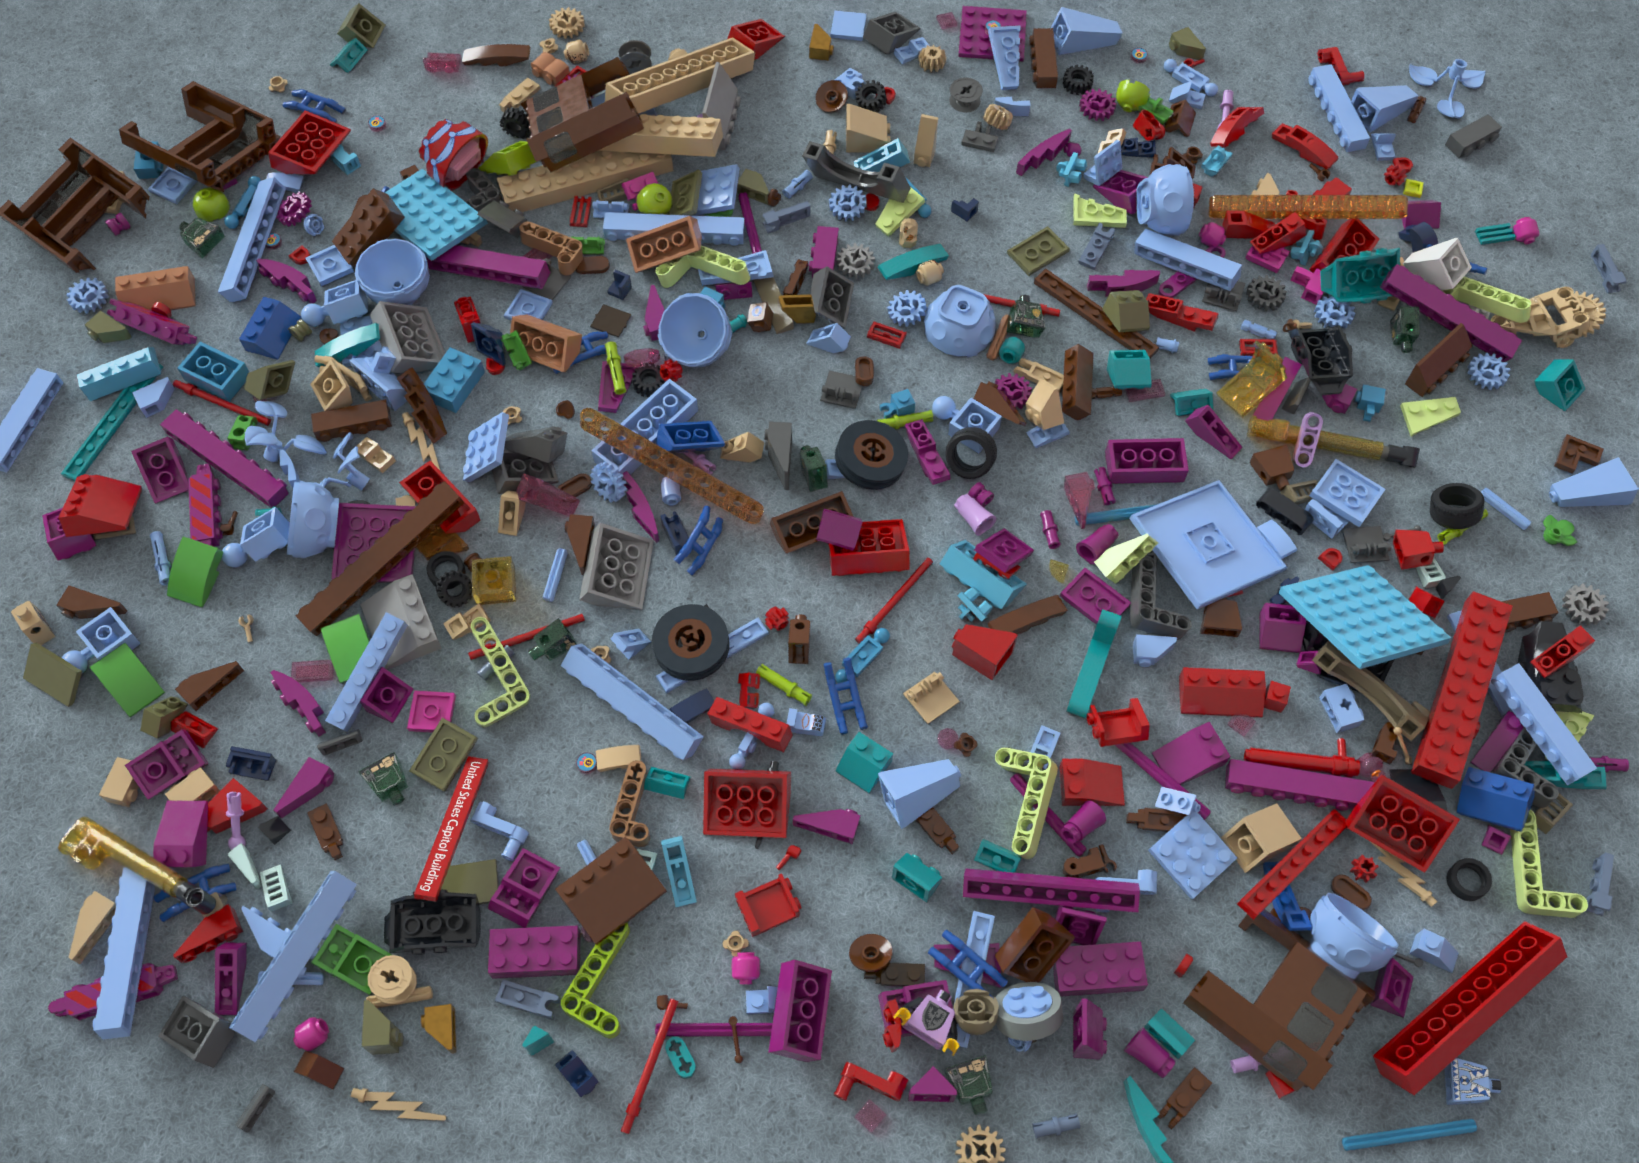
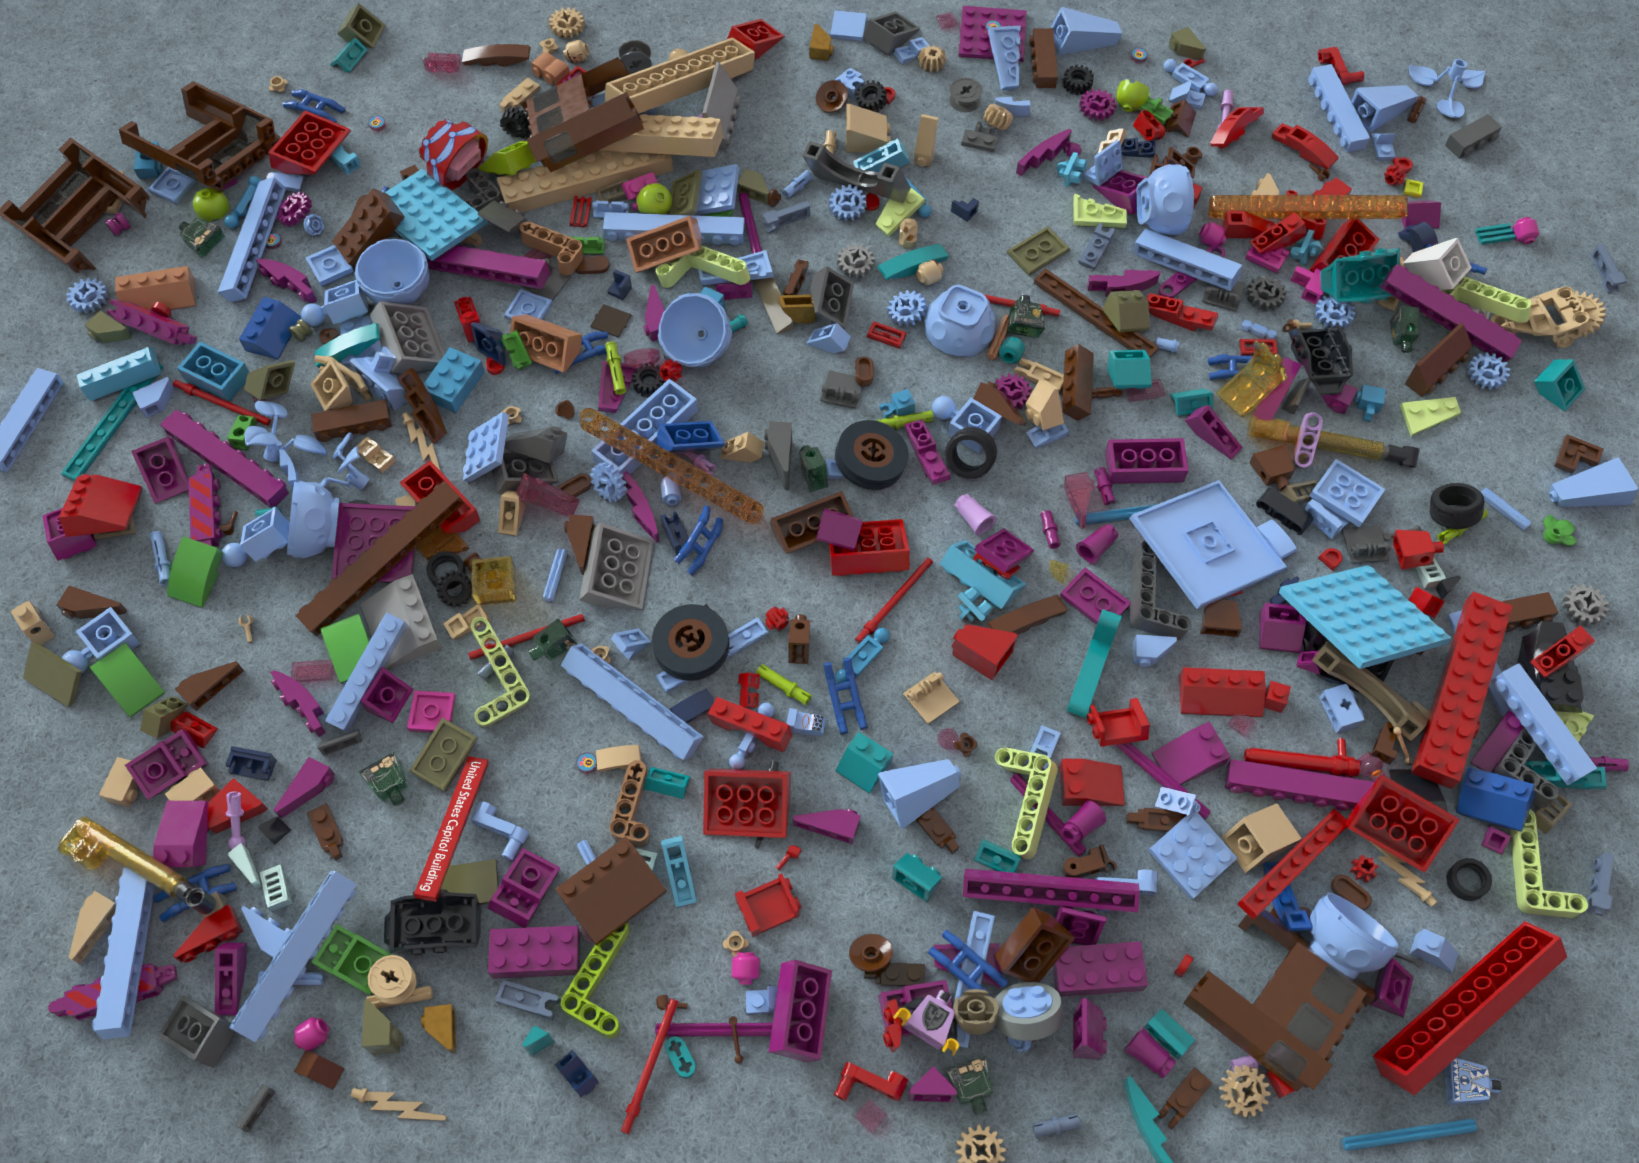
red tile [288,245,310,265] -> none
reddish brown brick [747,302,773,332] -> none
magenta brick [809,226,839,278] -> none
magenta wheel [968,482,994,507] -> none
yellowish green slope [1094,534,1158,584] -> none
medium azure hips [1201,145,1233,177] -> none
none -> tan gear [1219,1065,1271,1117]

